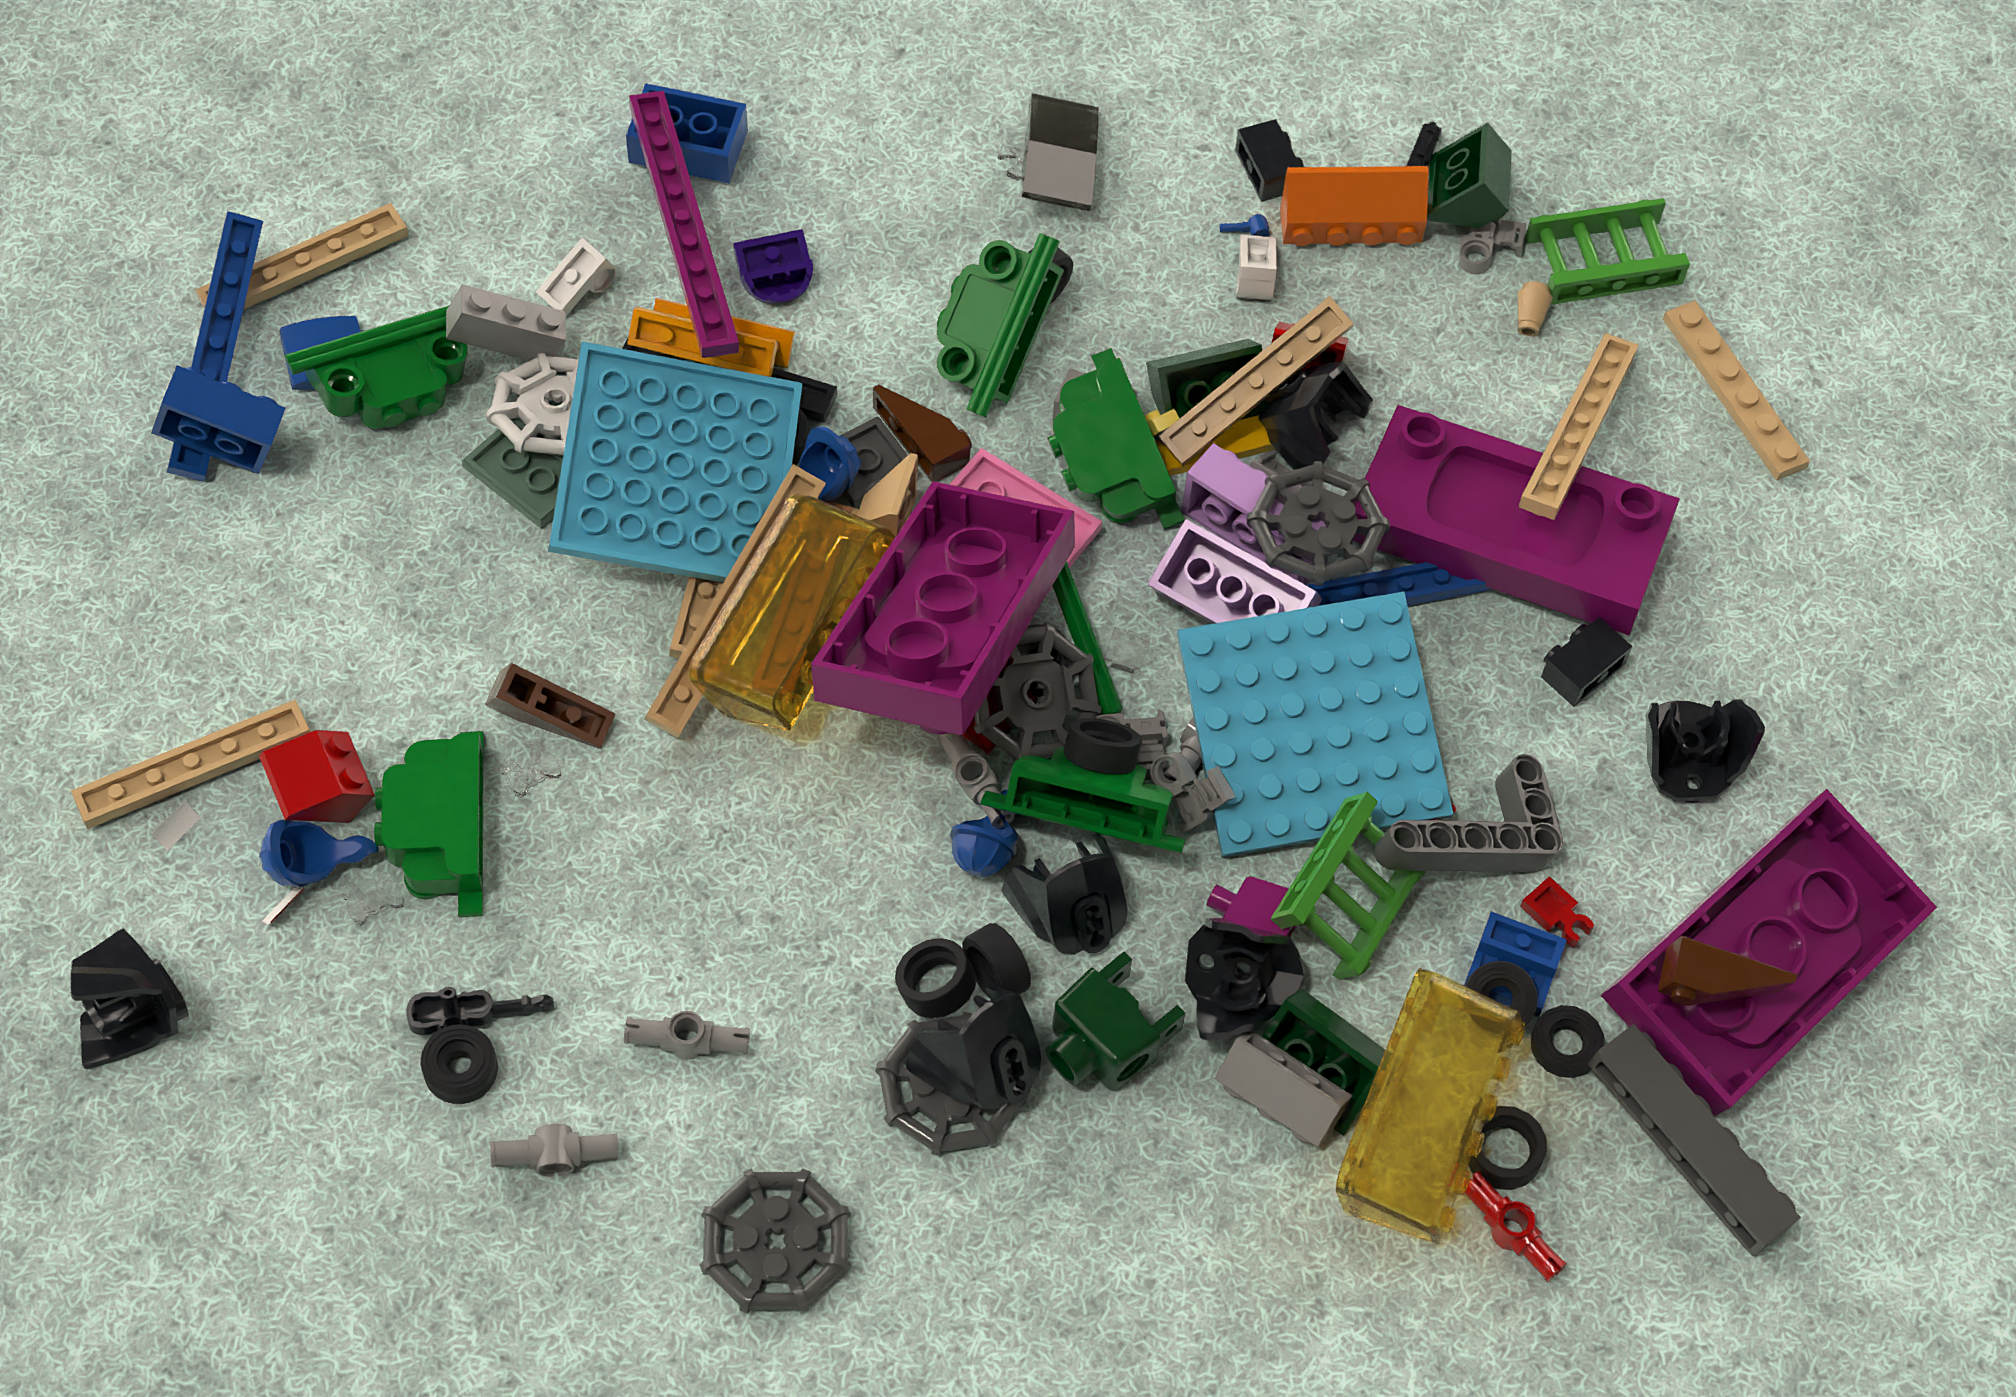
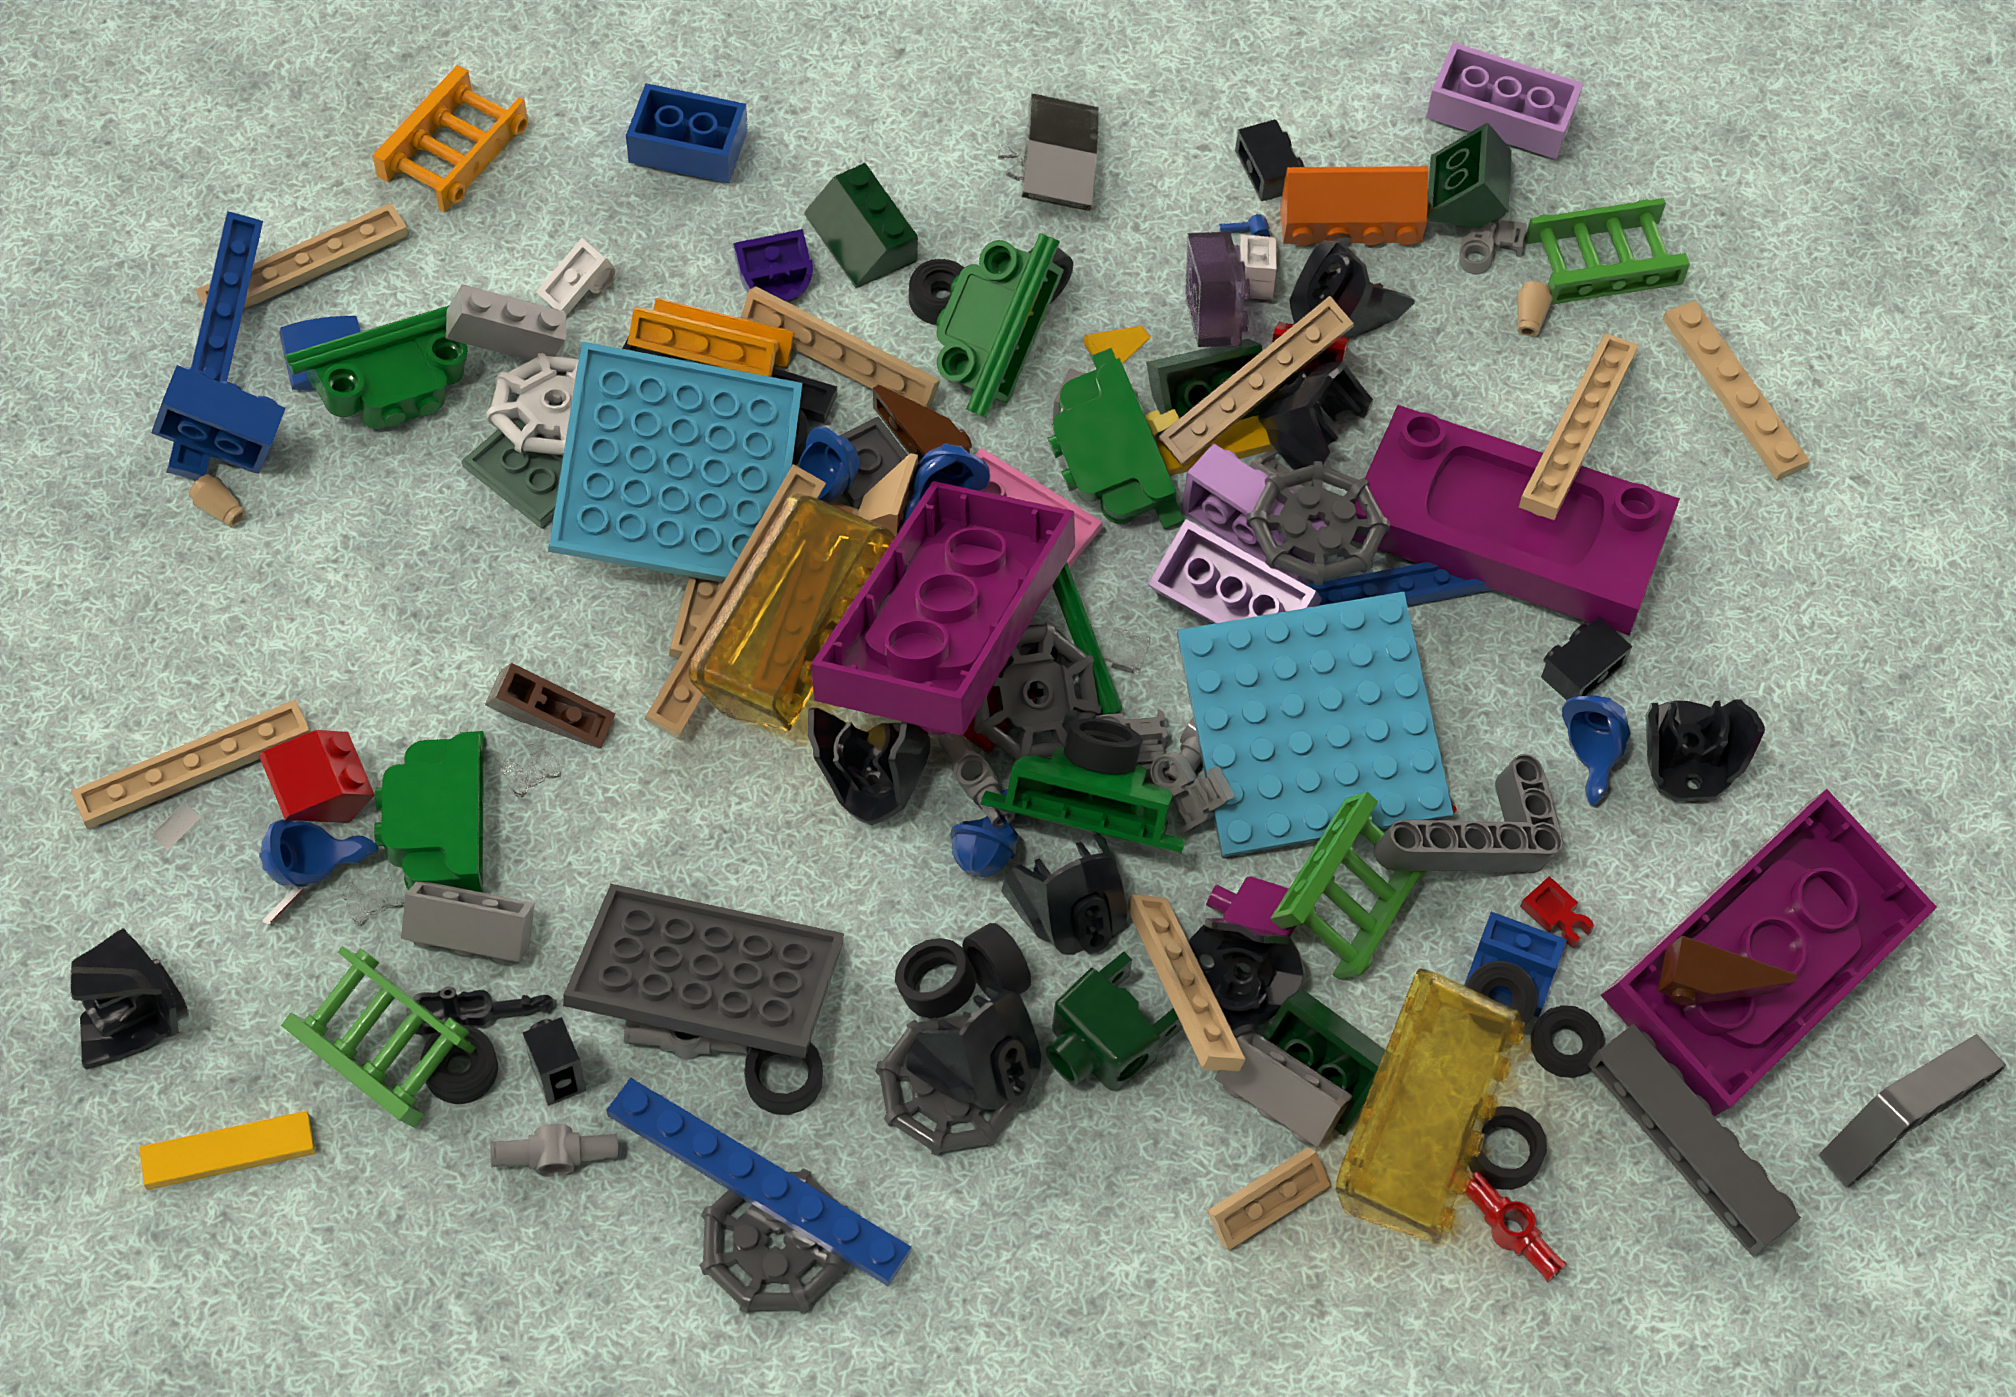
magenta plate [629,91,739,358] -> none
black axle [1406,121,1442,166] -> none
none -> yellow tile [139,1110,315,1190]
none -> tan cone [189,474,246,527]
none -> bright green fence [281,946,476,1128]
none -> light orange fence [372,65,528,213]
none -> light grey brick [401,881,535,963]
none -> black brick [522,1017,586,1106]
none -> dark grey plate [563,884,844,1058]
none -> blue plate [606,1077,911,1287]
none -> tan plate [741,287,940,409]
none -> black tyre [744,1042,823,1115]
none -> dark green slope [804,163,918,289]
none -> black piece [808,708,931,826]
none -> blue piece [901,443,991,528]
none -> black tyre [909,259,964,325]
none -> yellow sticker [1084,326,1151,364]
none -> tan plate [1127,894,1245,1072]
none -> clear purple brick [1185,232,1250,347]
none -> tan plate [1207,1147,1330,1250]
none -> black piece [1289,233,1415,338]
none -> lavender brick [1426,42,1584,159]
none -> blue piece [1562,695,1631,806]
none -> dark grey beam [1819,1034,2006,1188]

